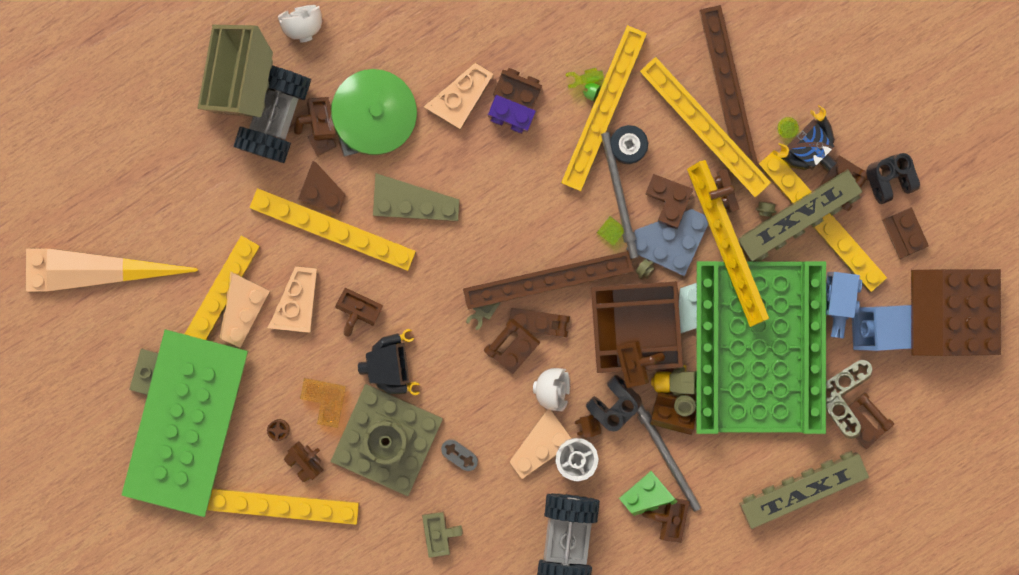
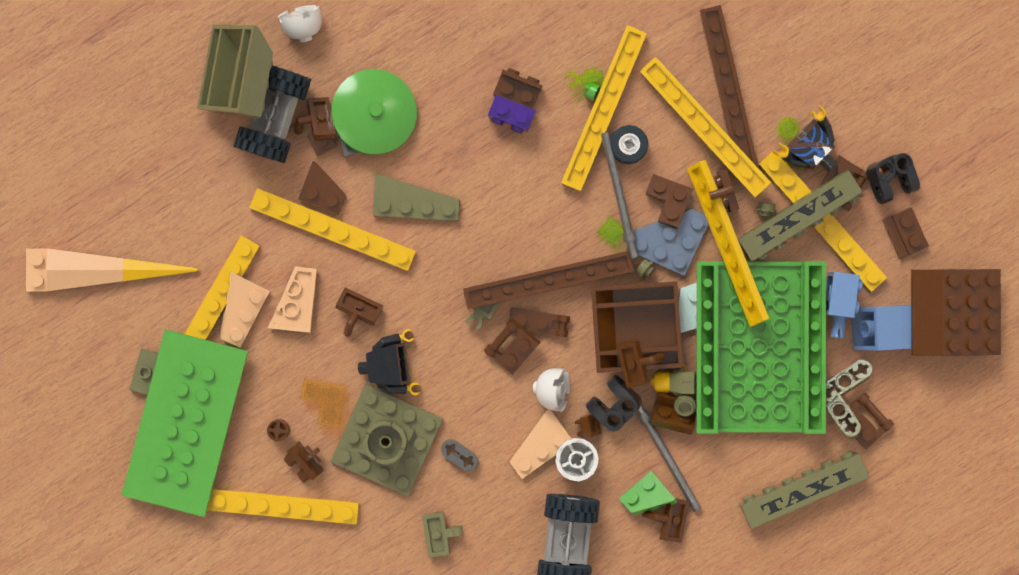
light nougat wing [424,63,493,129] -> none

